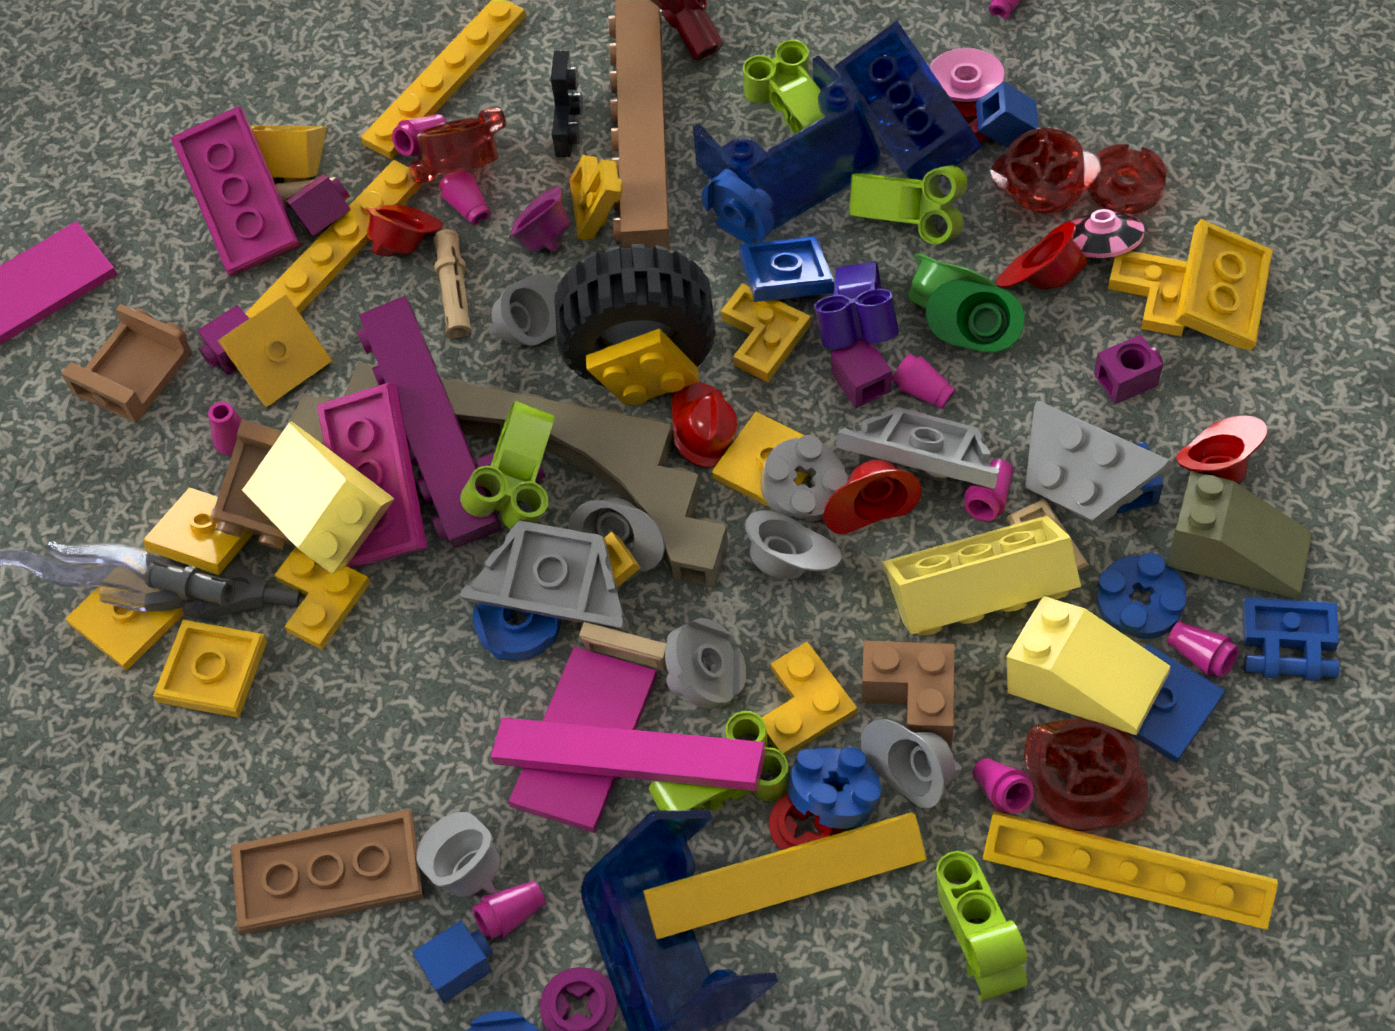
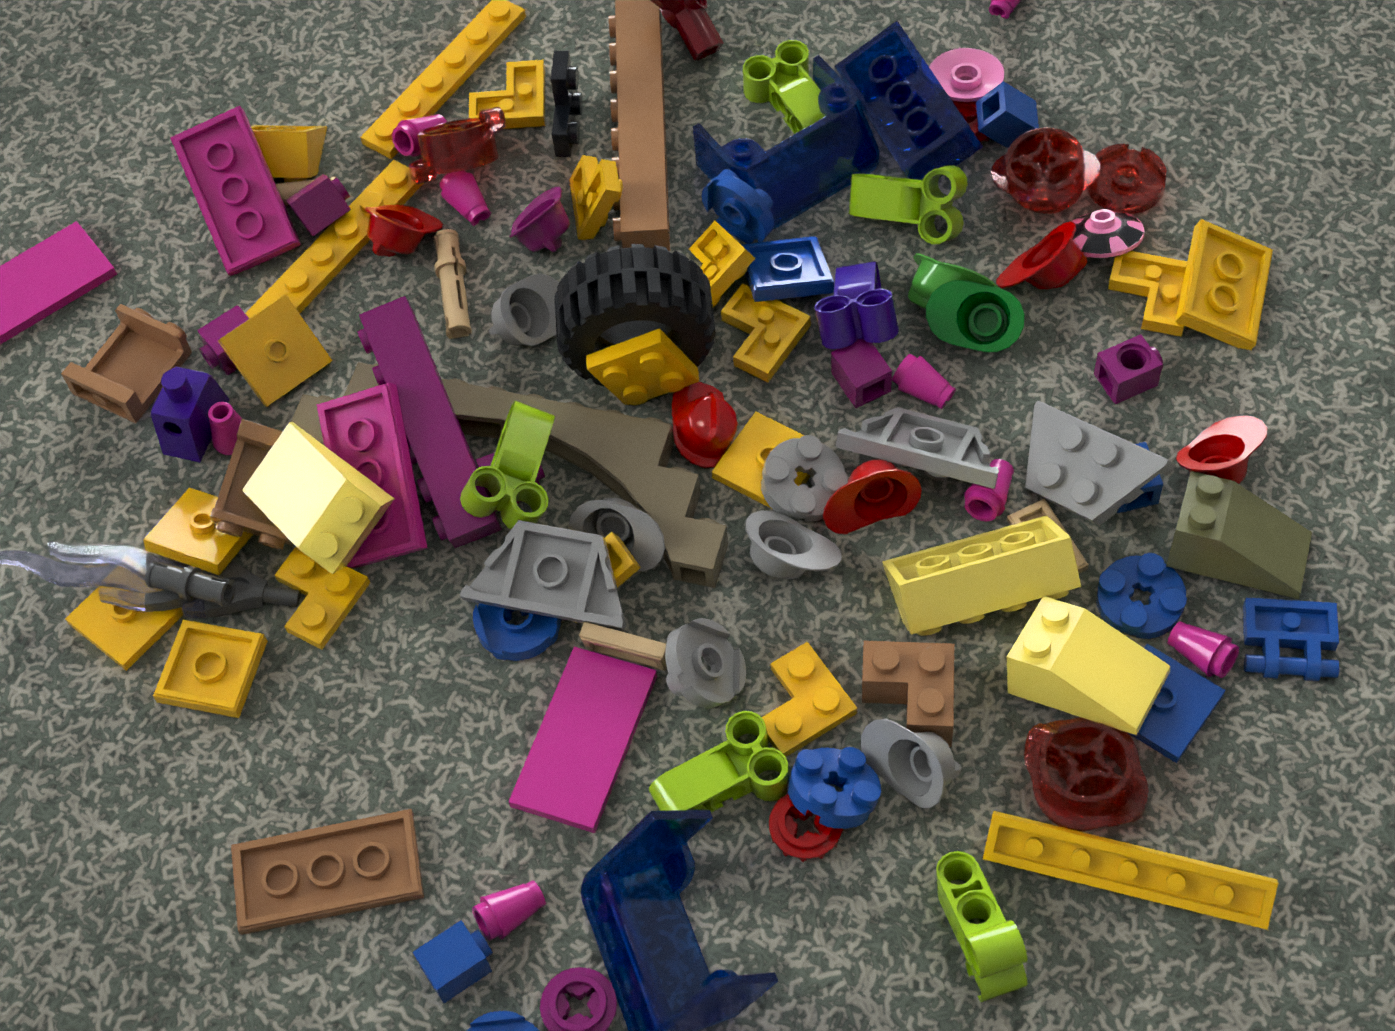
light grey piece [416,812,501,897] -> none
dark pink tile [490,718,766,791] -> none
yellow tile [643,812,927,939] -> none
dark pink cone [973,758,1034,814] -> none
none -> dark purple torso [151,367,230,462]
none -> yellow plate [468,60,545,131]
none -> yellow plate [689,220,756,307]

